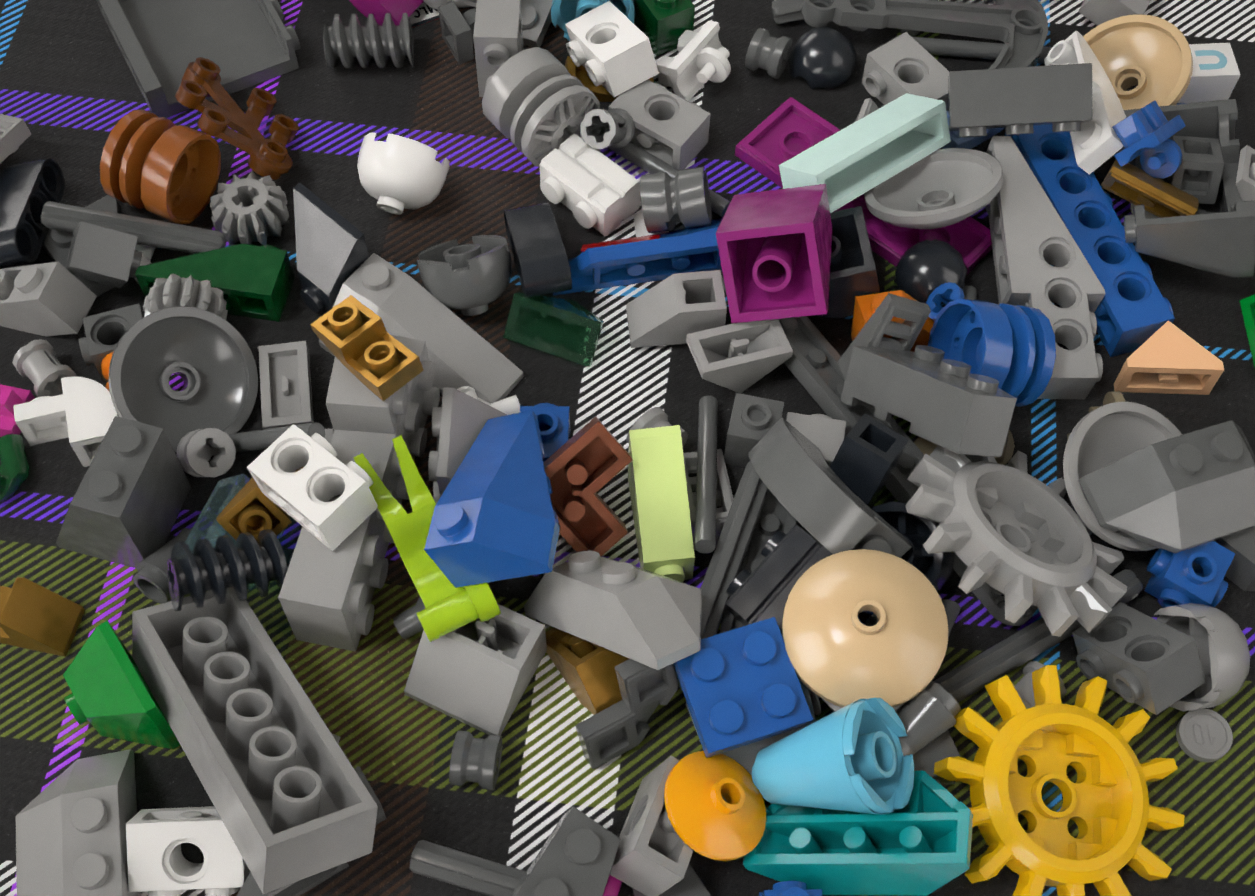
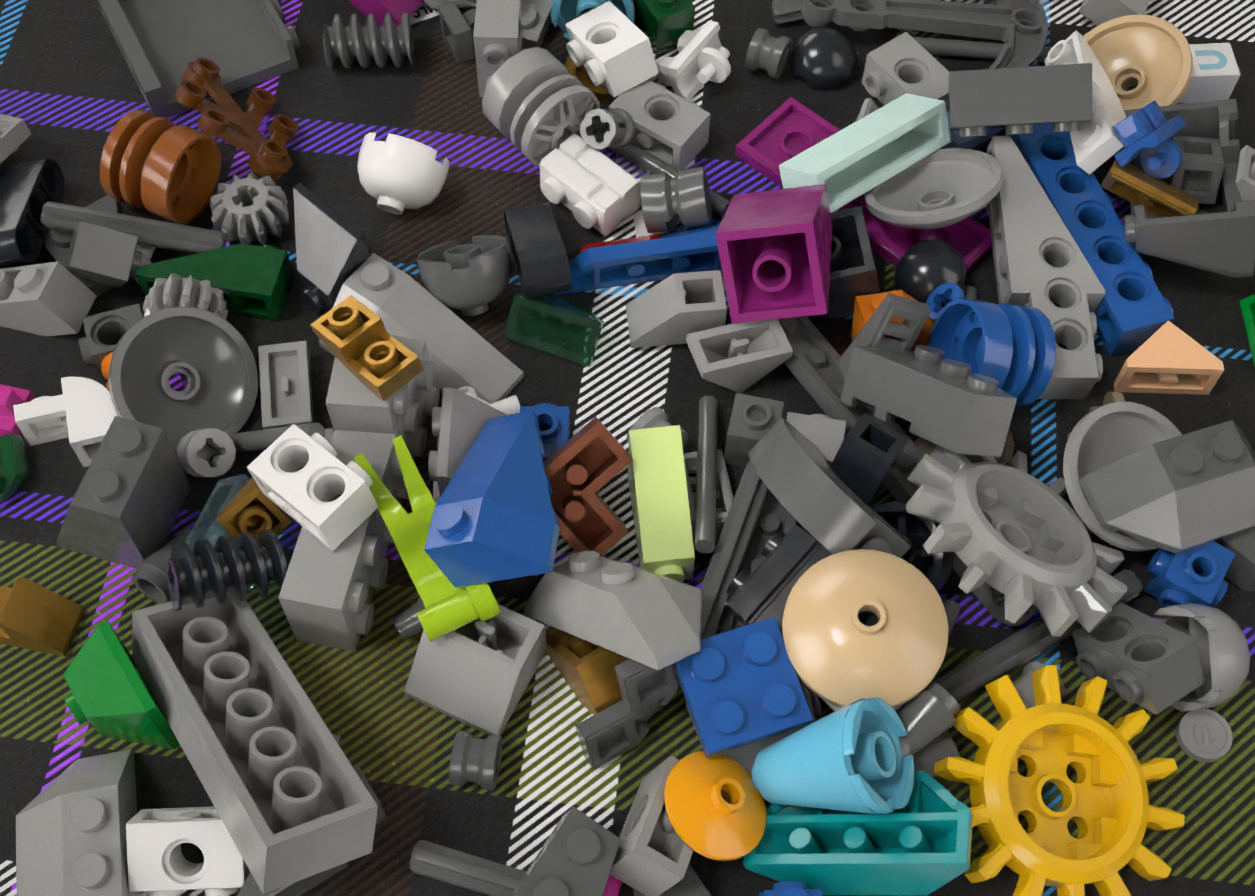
light grey bush [12,339,77,397] -> none

